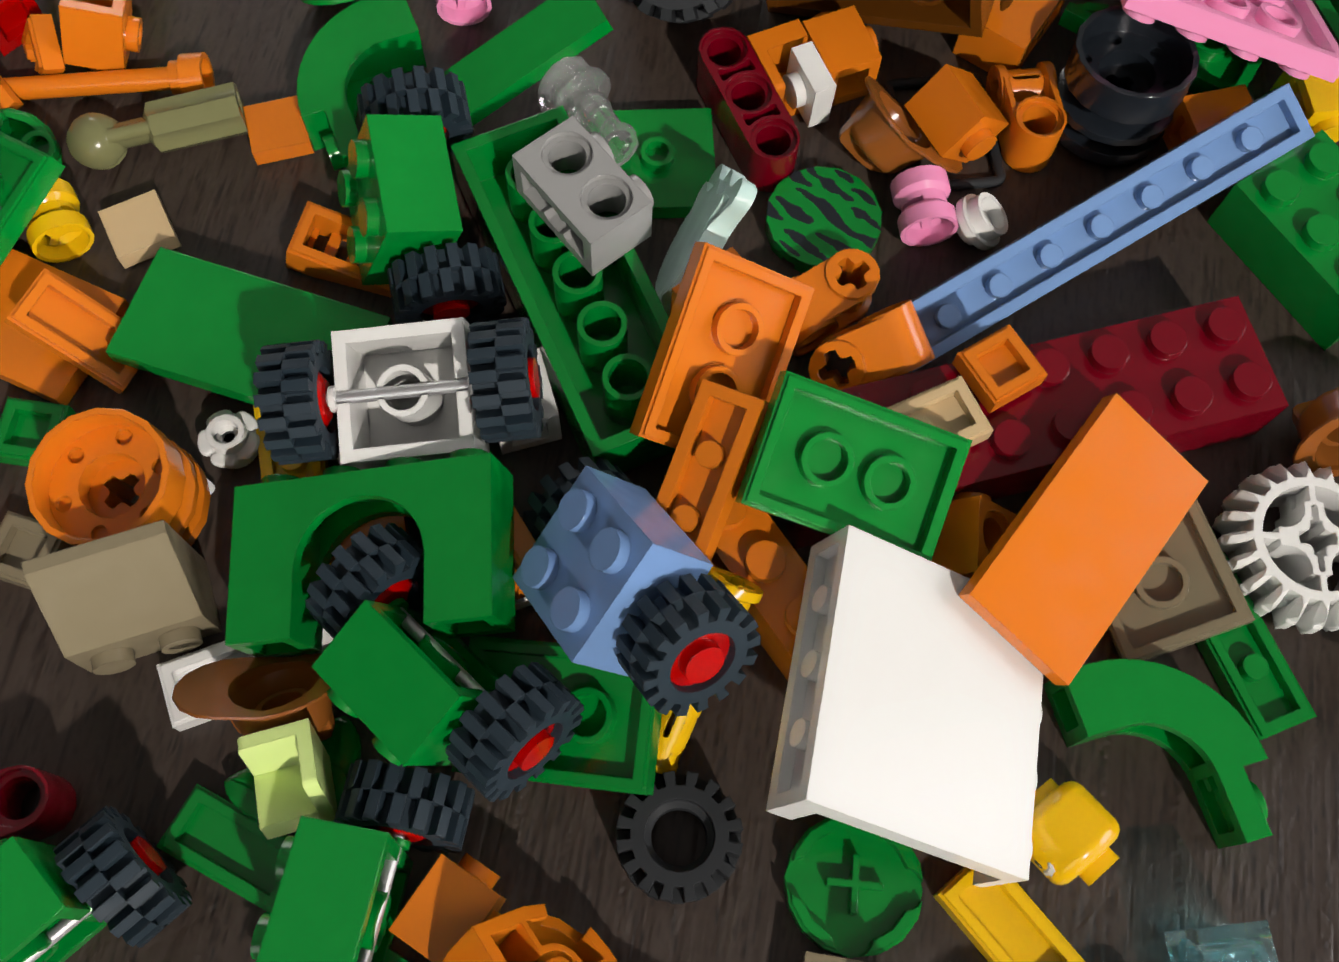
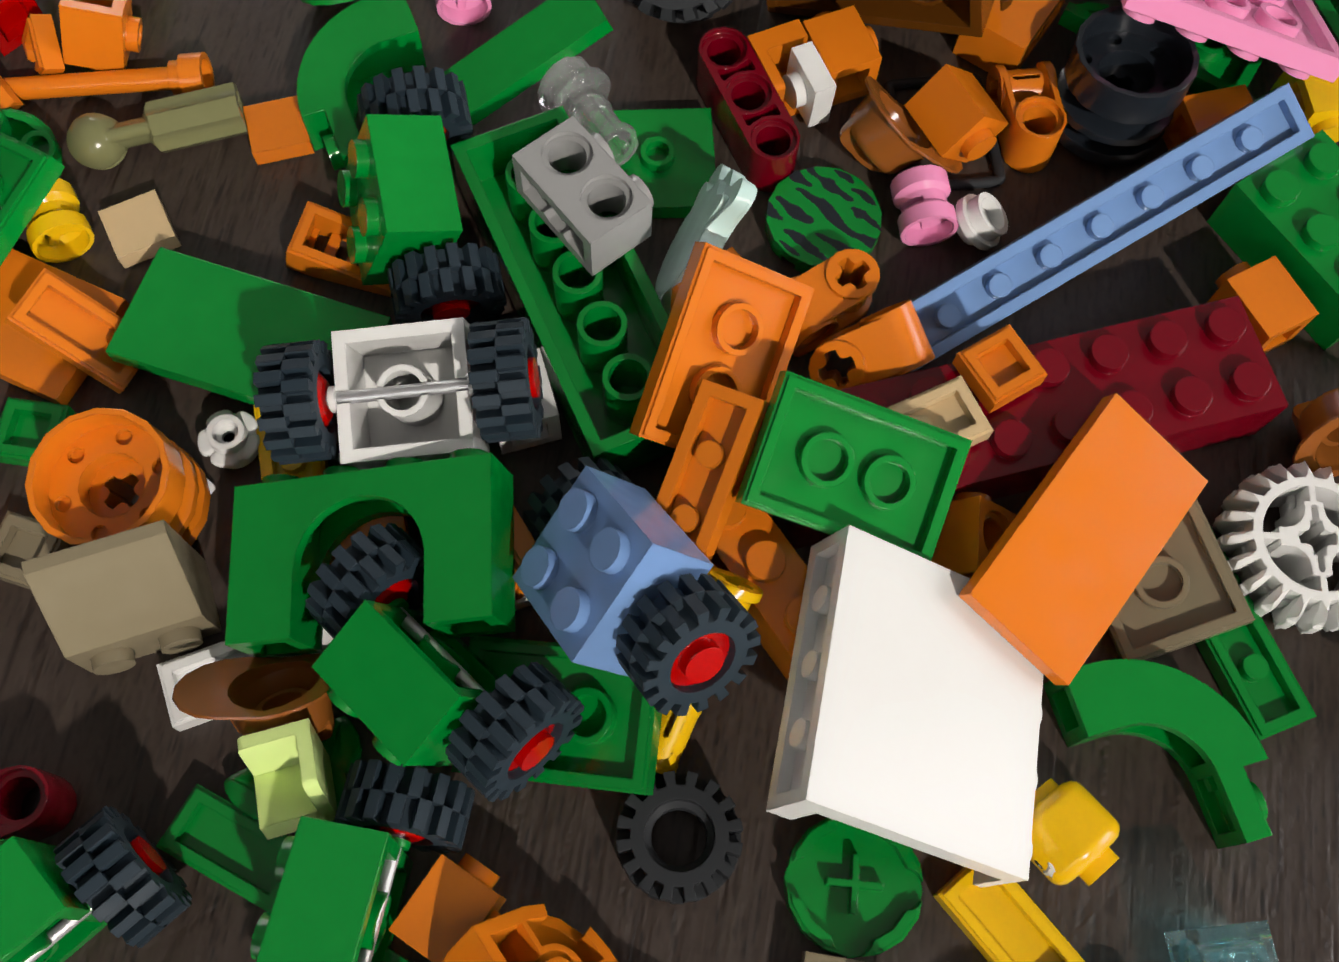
none -> orange brick [1207,255,1319,353]

